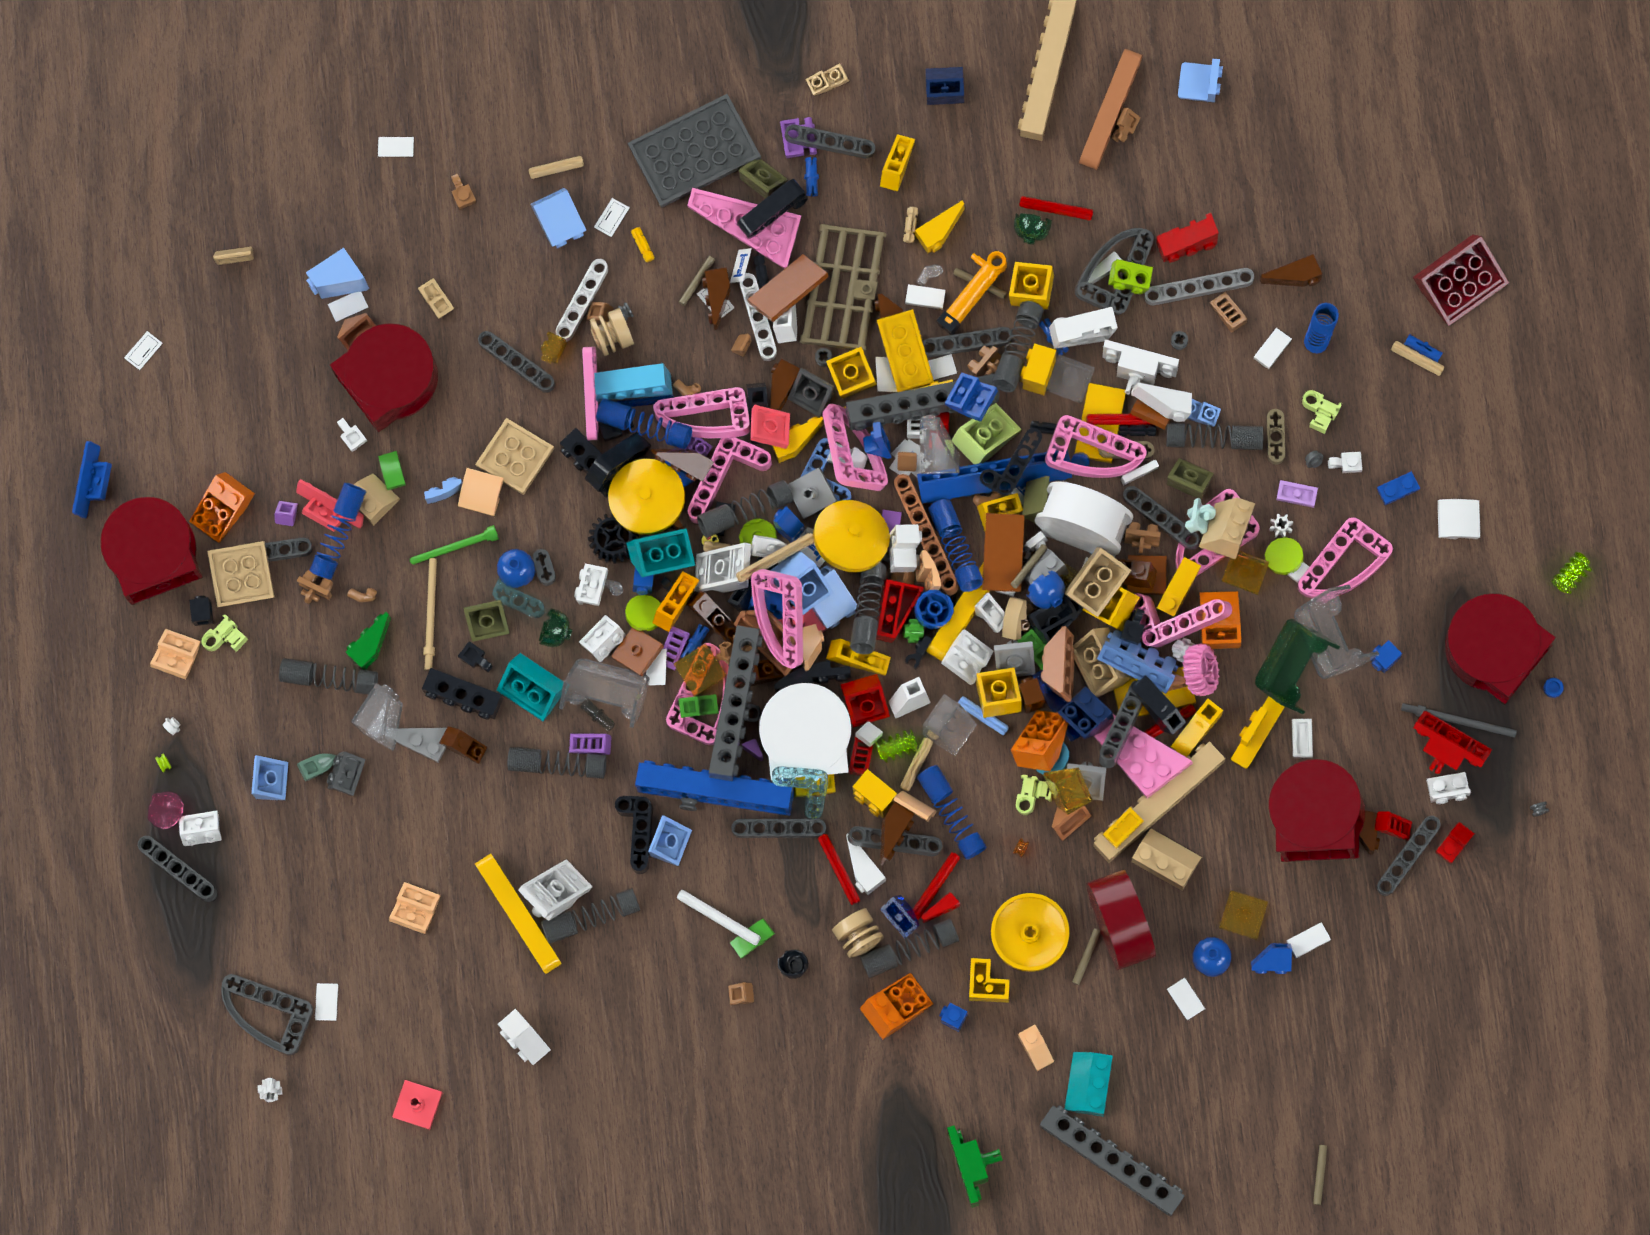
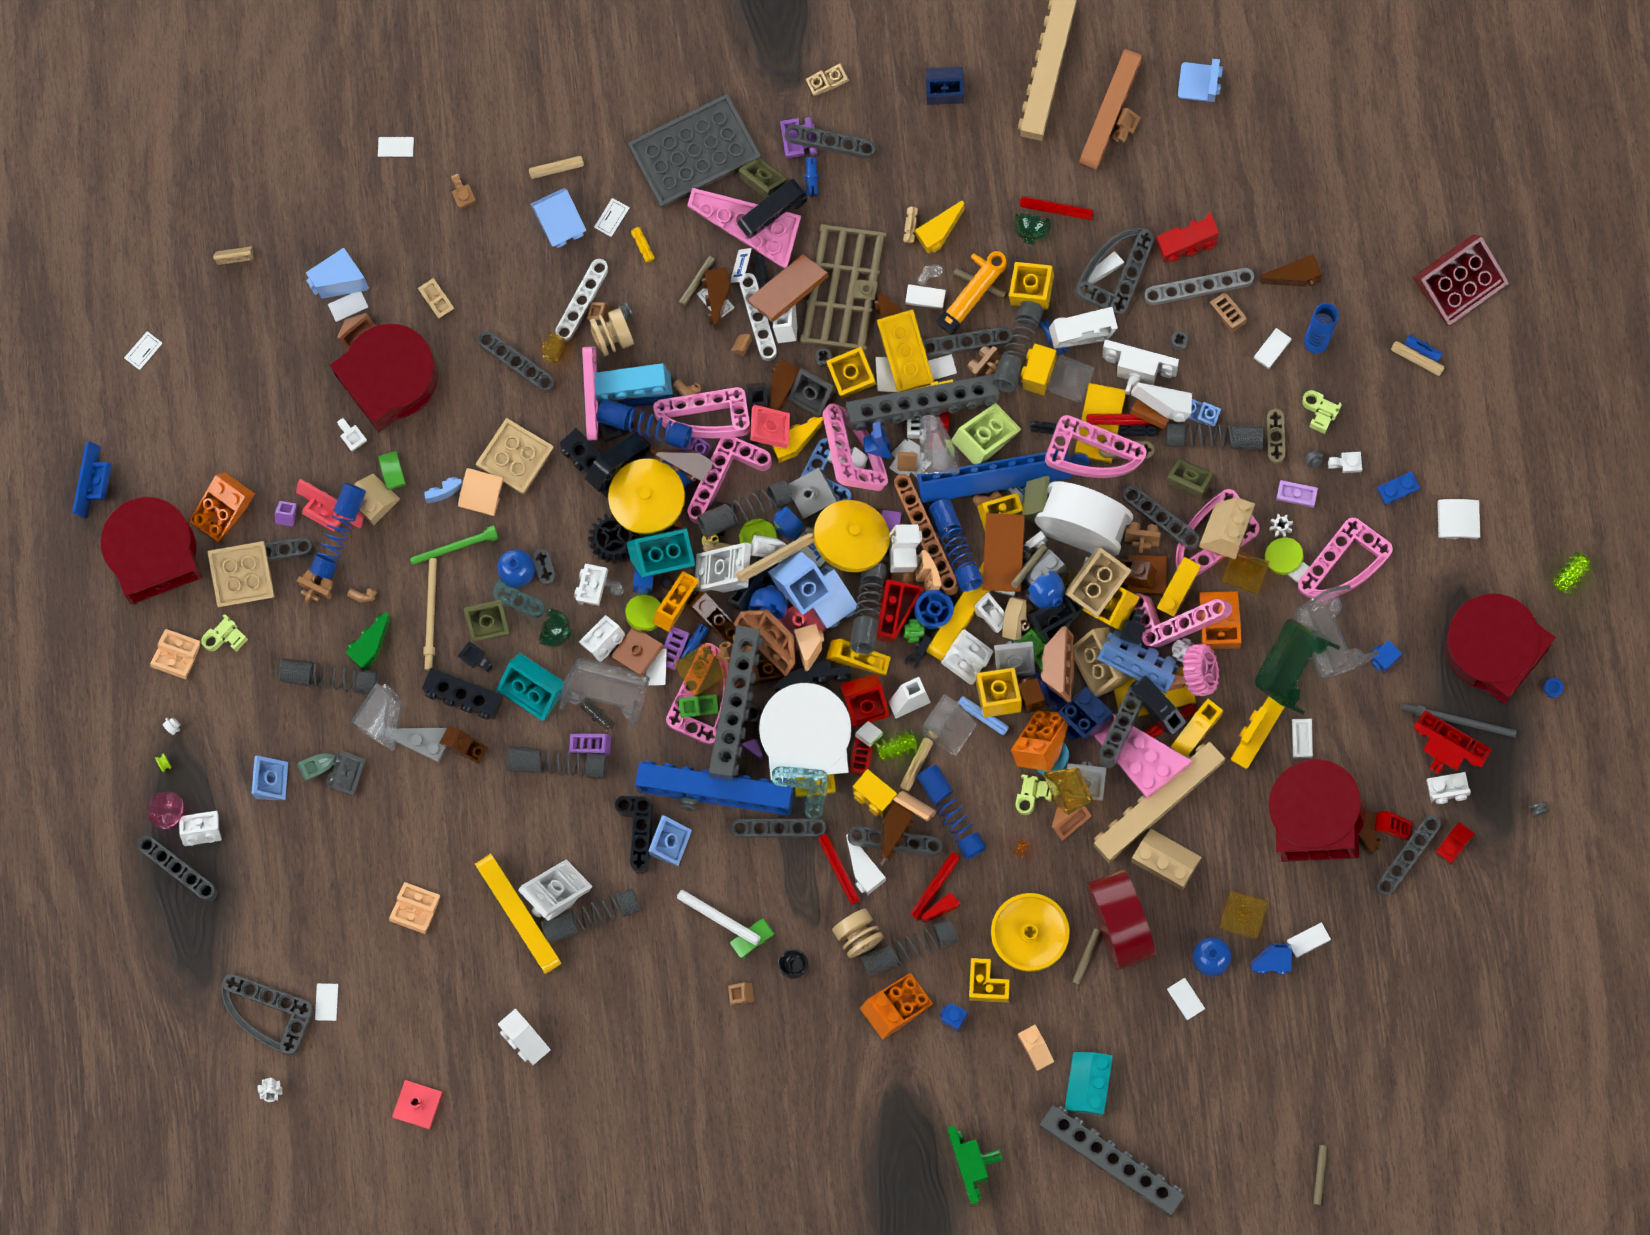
black brick [189,596,214,626] -> none
bright pink beam [751,569,803,669] -> none
yellow slope [880,134,915,191] -> none
clear blue slope [880,895,920,939] -> none
blue slope [945,372,998,422] -> none
black beam [979,428,1042,496] -> none
yellow plate [1103,807,1144,849] -> none
lime brick [1108,259,1153,294] -> none
white tile [1121,460,1159,486] -> none
light aqua hips [1185,498,1216,534] -> none

